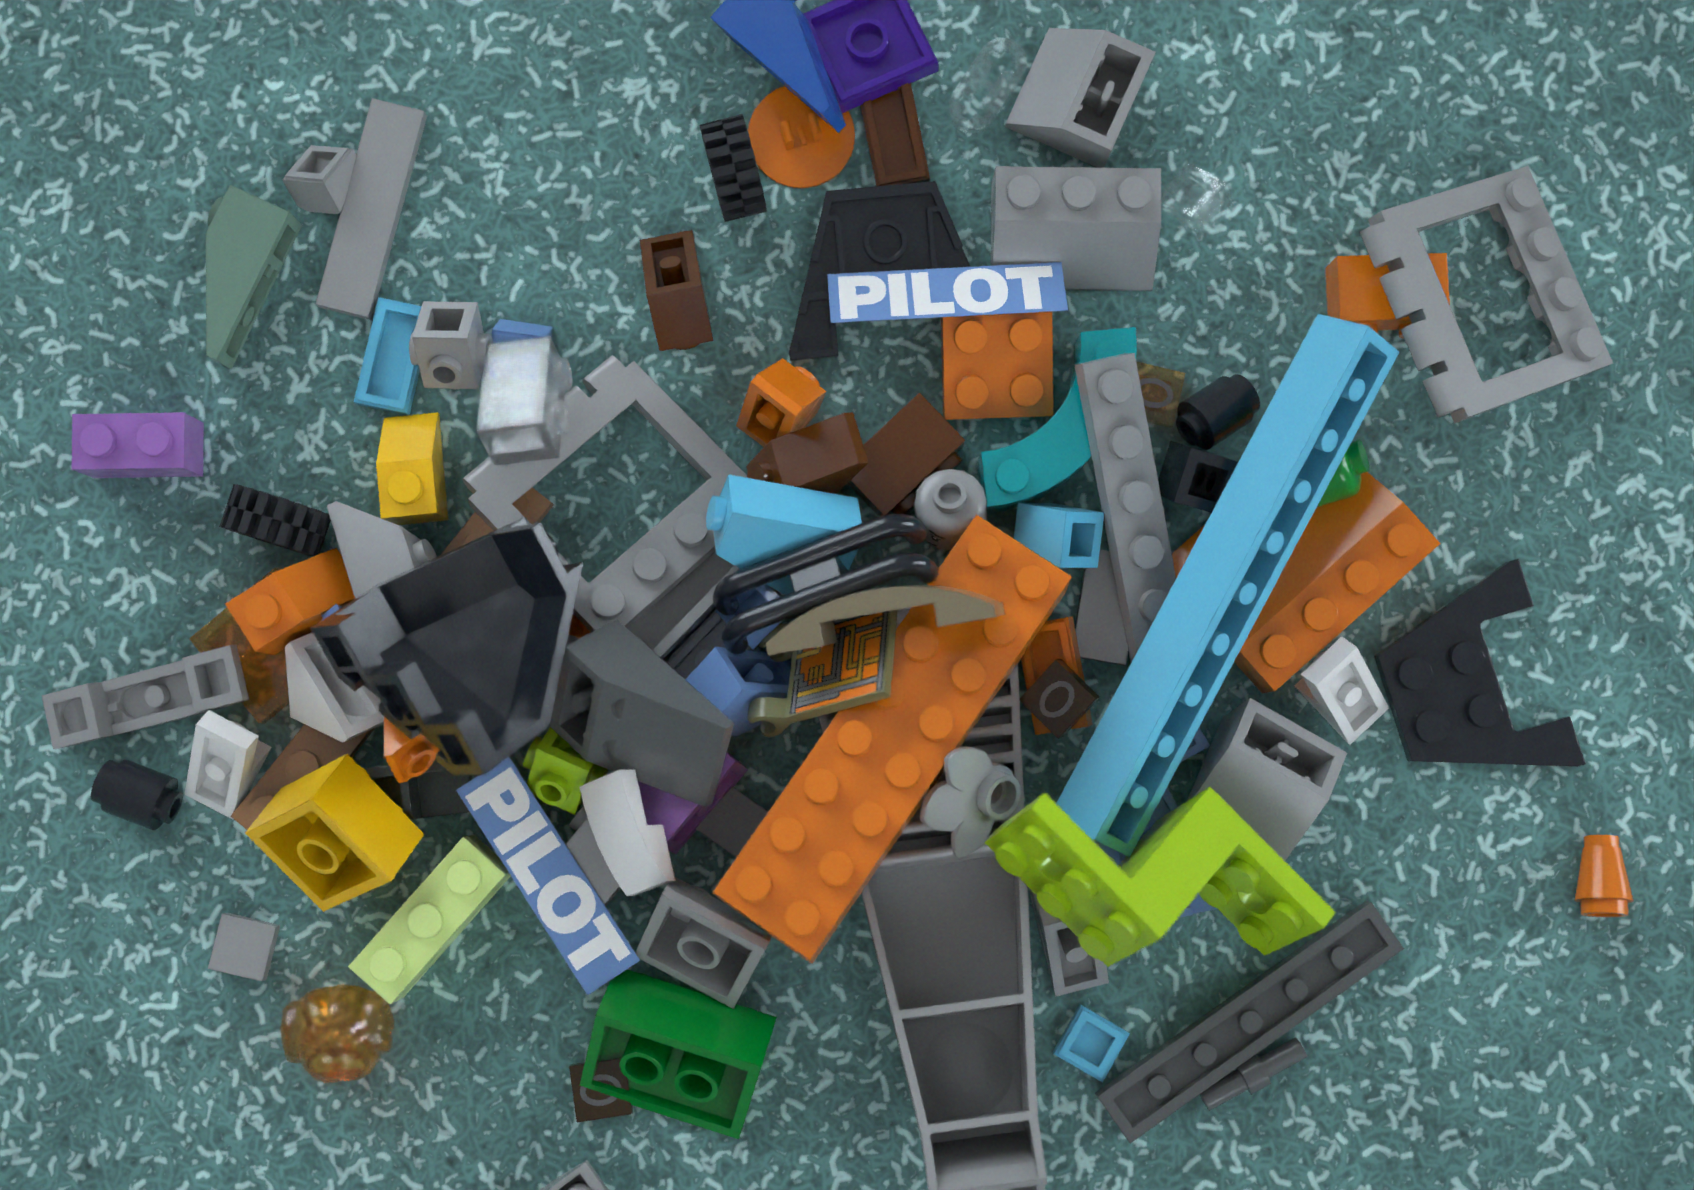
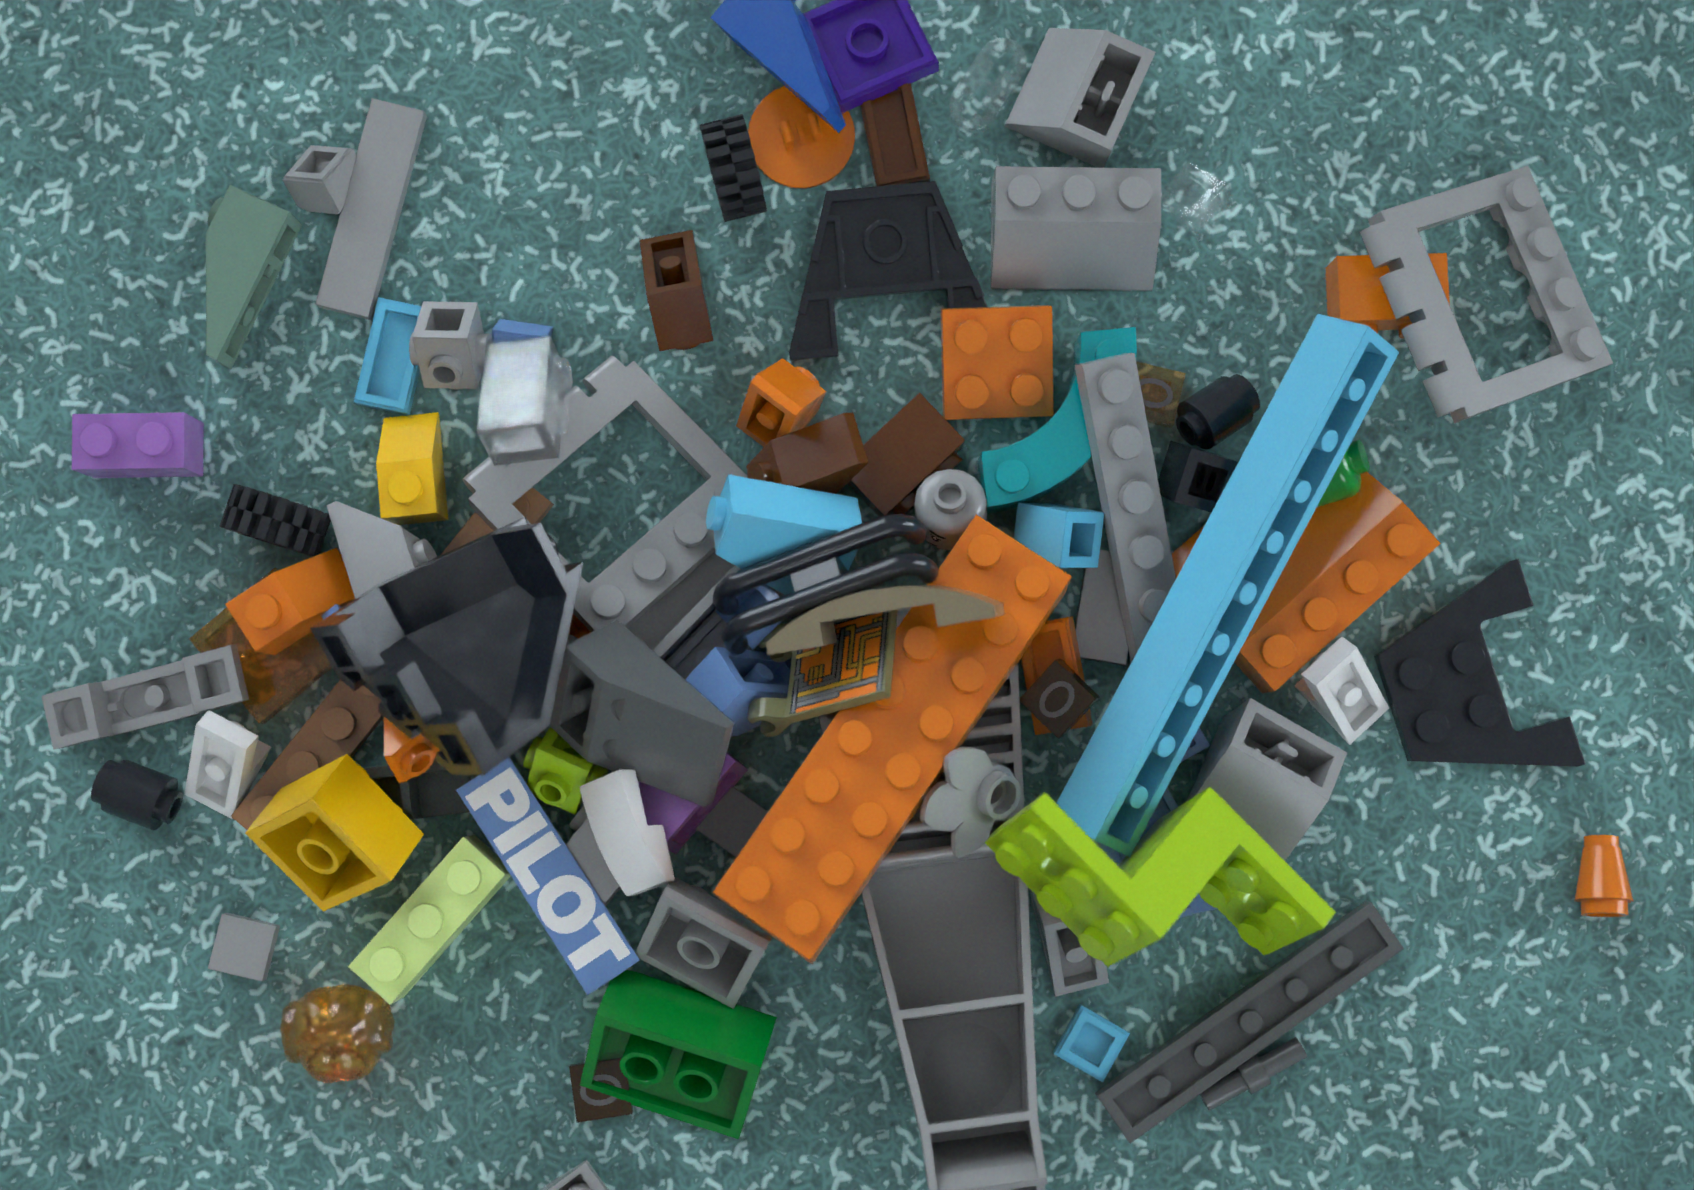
white slope [285,632,384,743] -> none
sticker [827,262,1068,323] -> none

